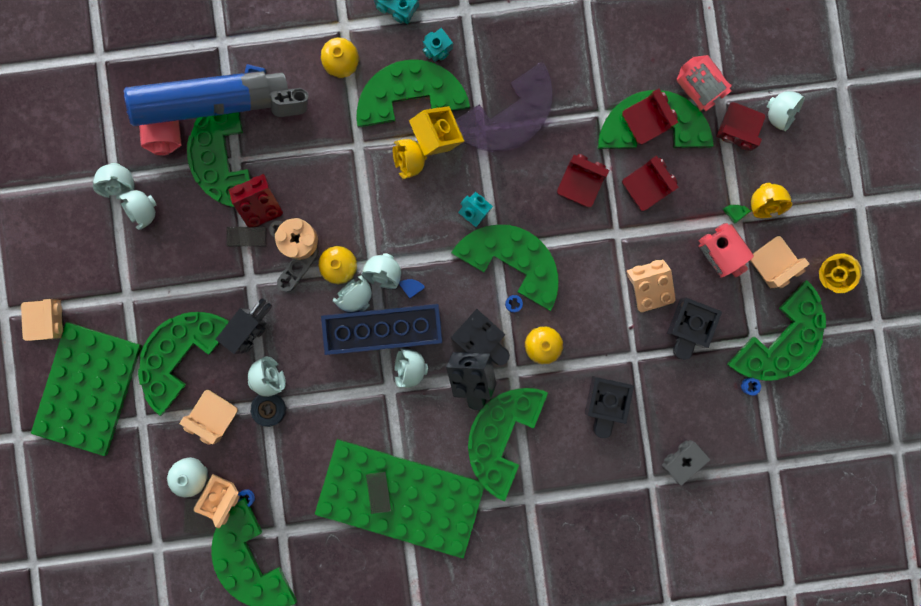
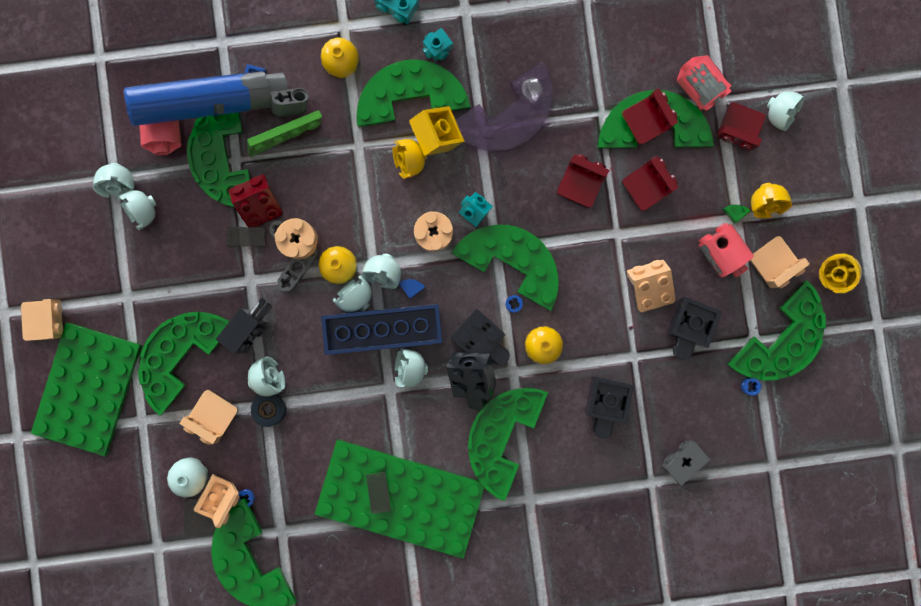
none -> bright green wing [247,110,322,158]
none -> light nougat brick [414,211,453,252]
none -> clear tile [522,77,542,99]

